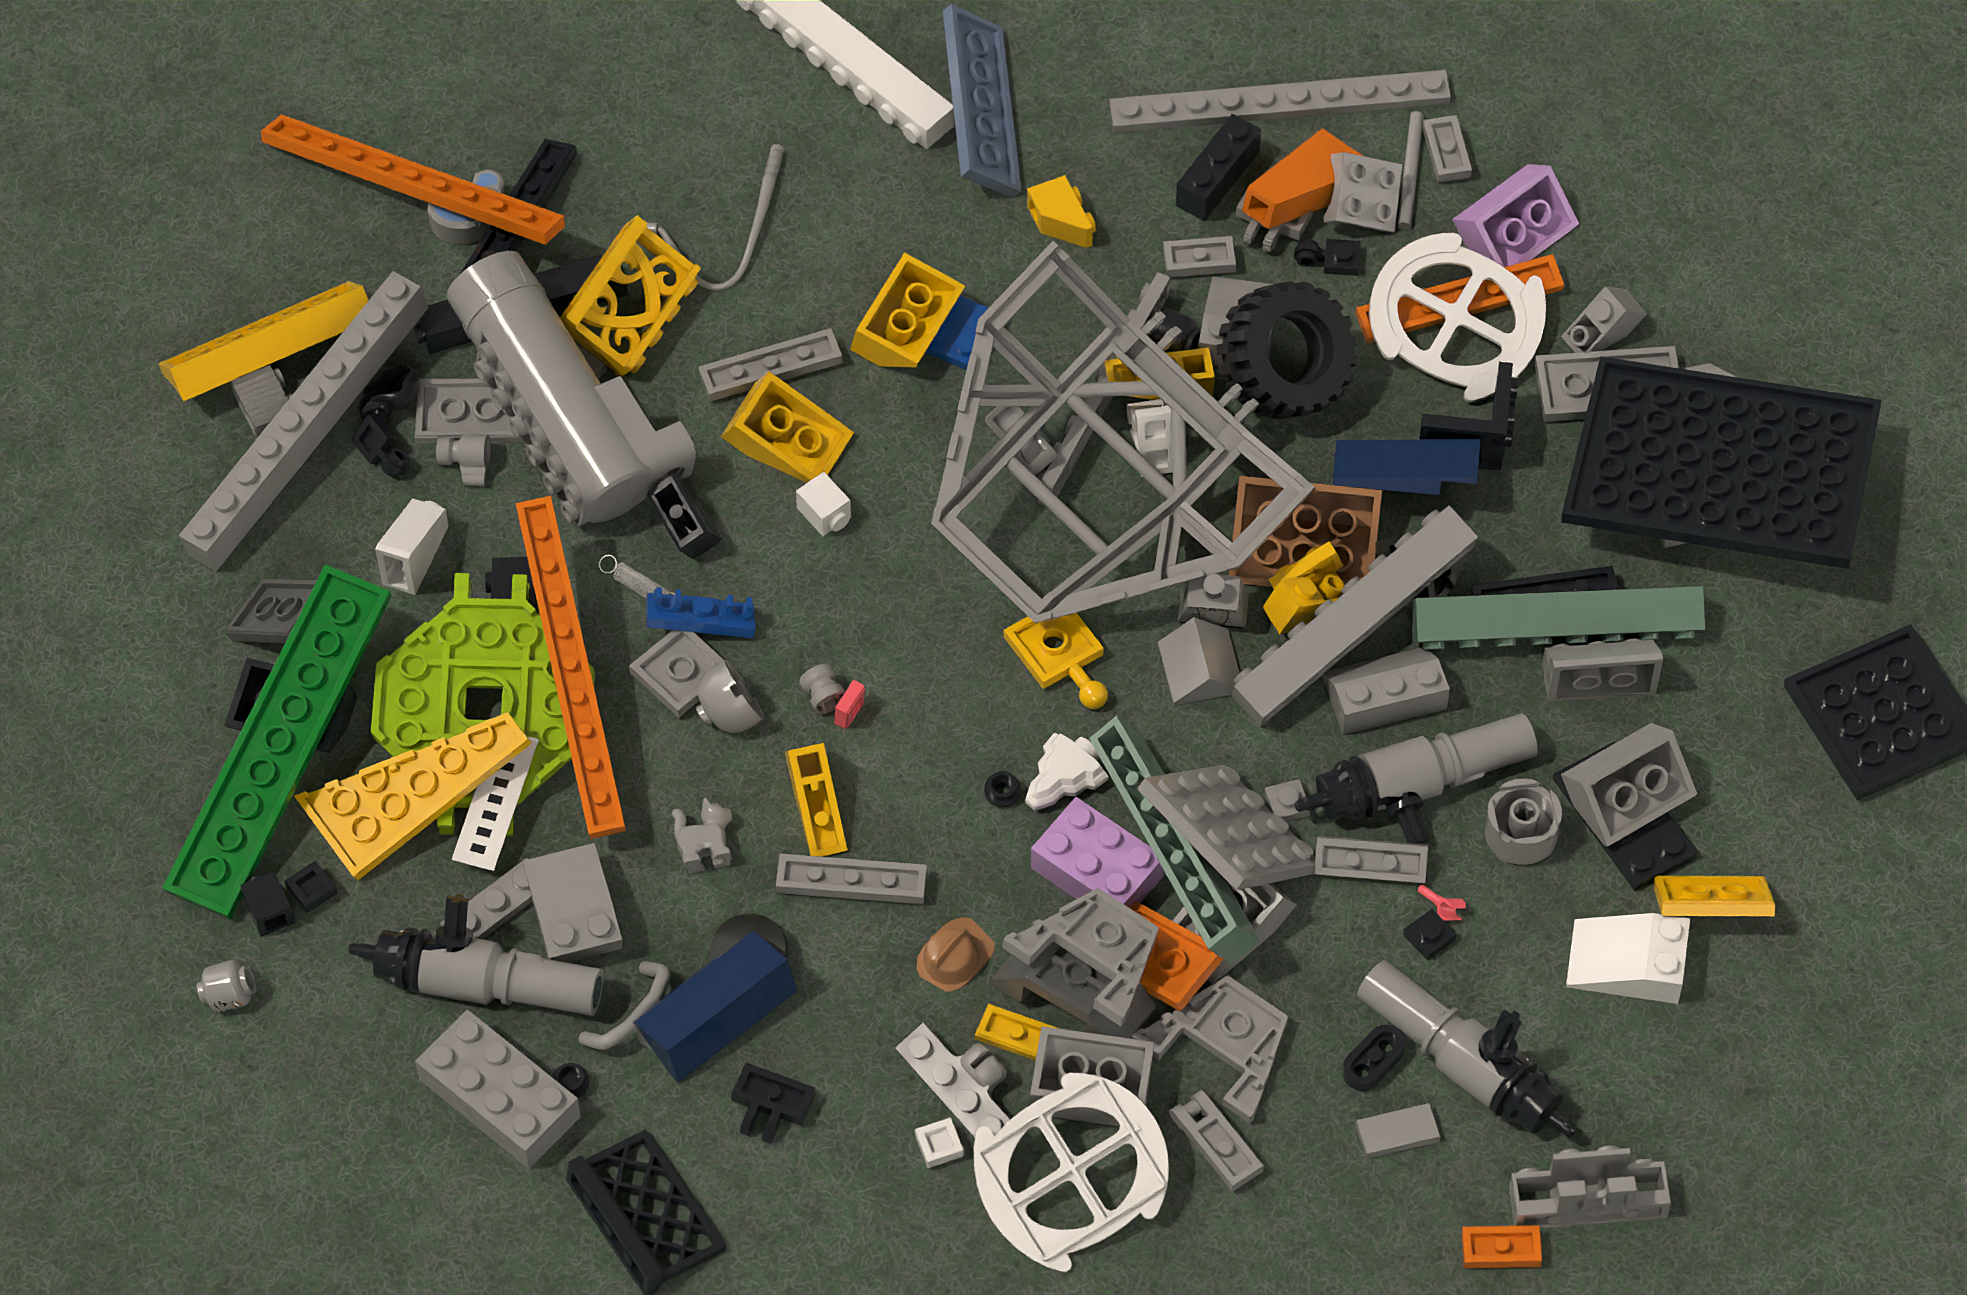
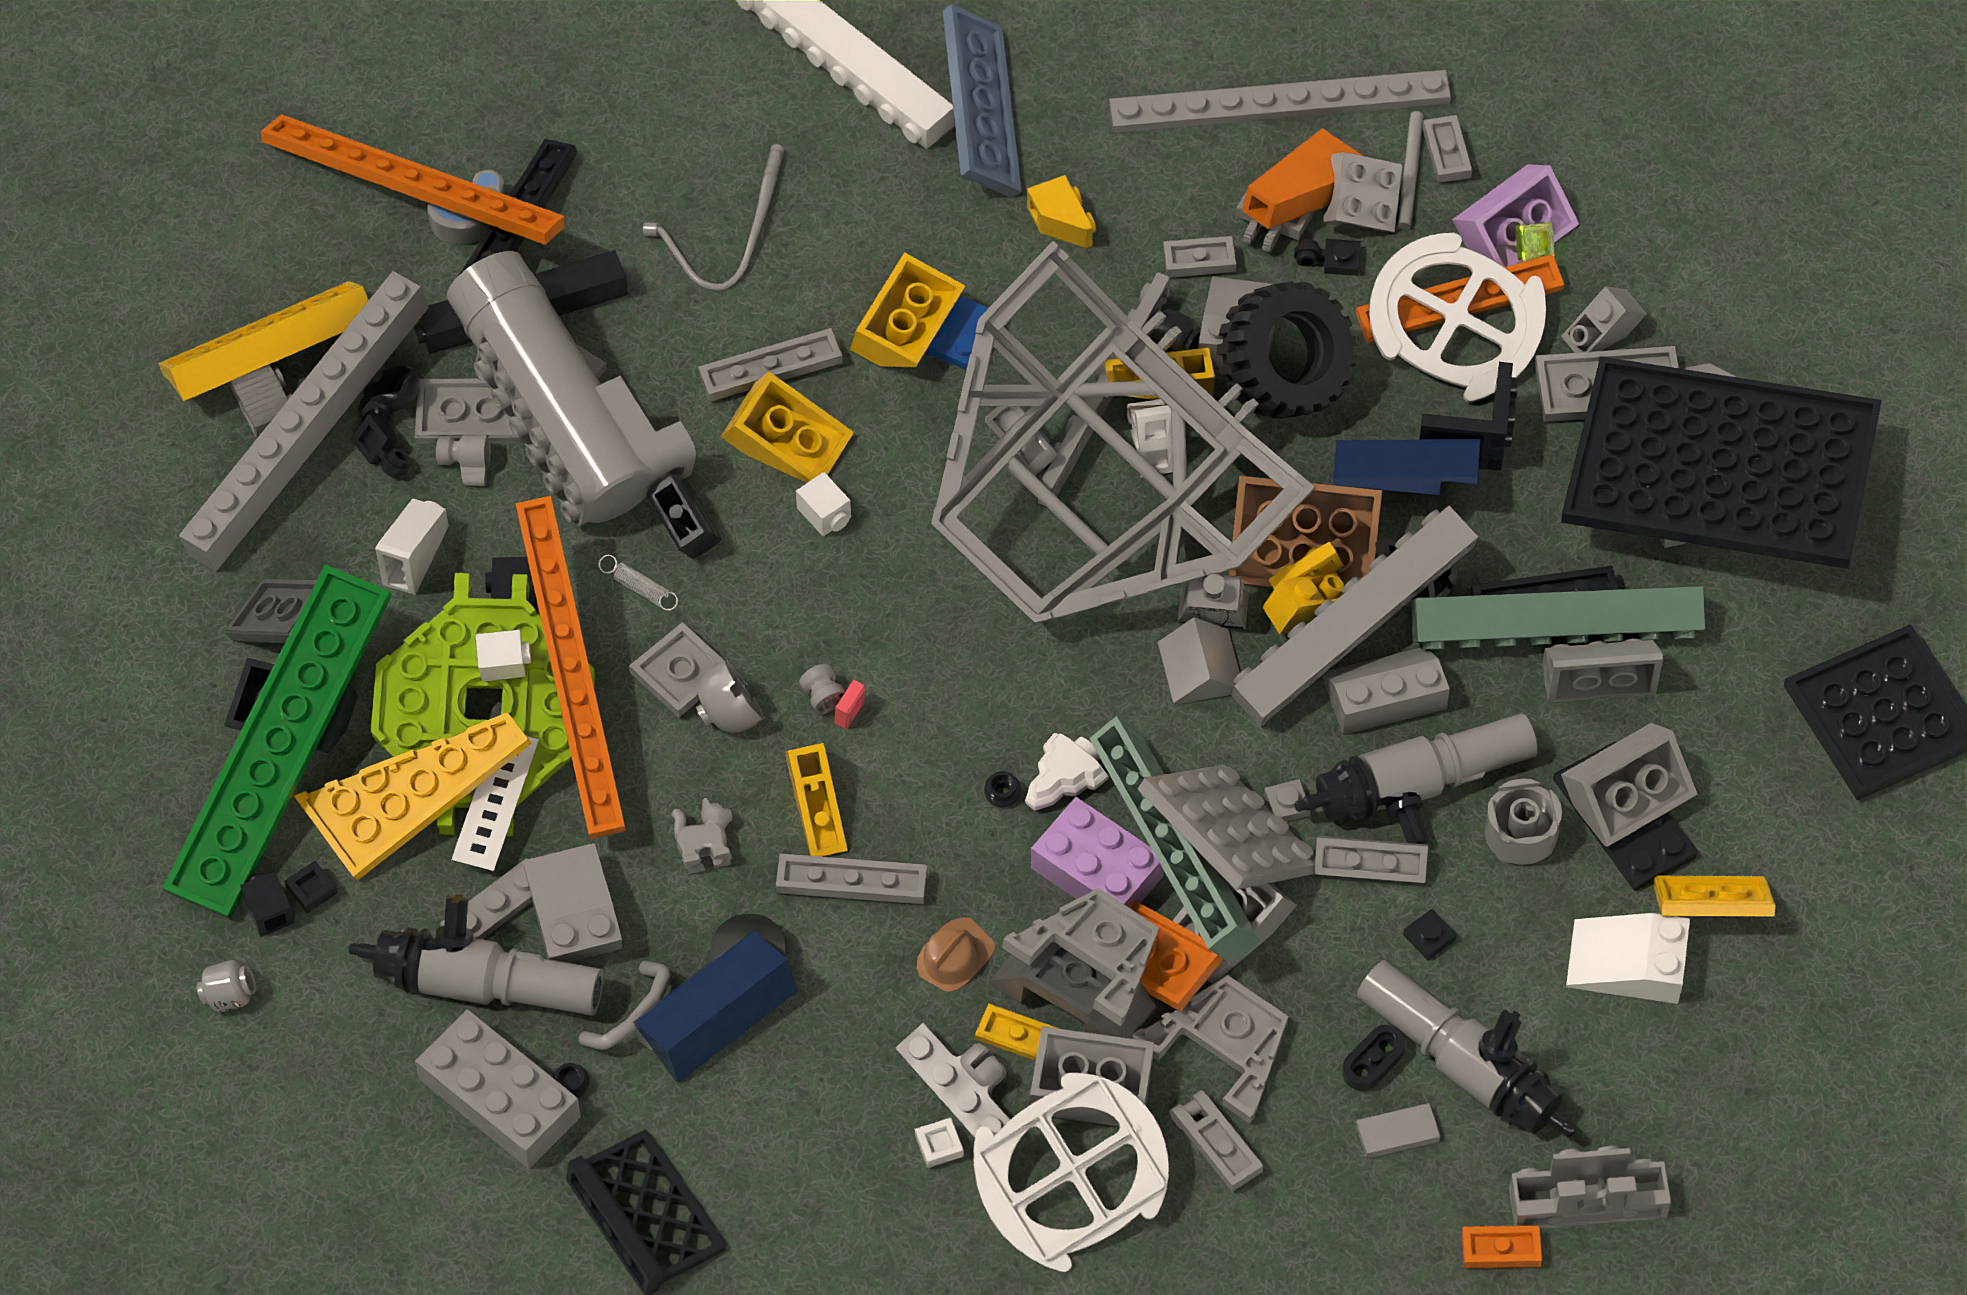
yellow fence [560,215,701,377] -> none
blue plate [646,587,755,638] -> none
black hinge [731,1063,816,1144] -> none
yellow plate [1004,613,1108,709] -> none
black brick [1176,113,1261,222] -> none
coral hand [1418,884,1466,921] -> none
none -> white brick [476,630,531,682]
none -> clear neon green plate [1515,222,1555,261]

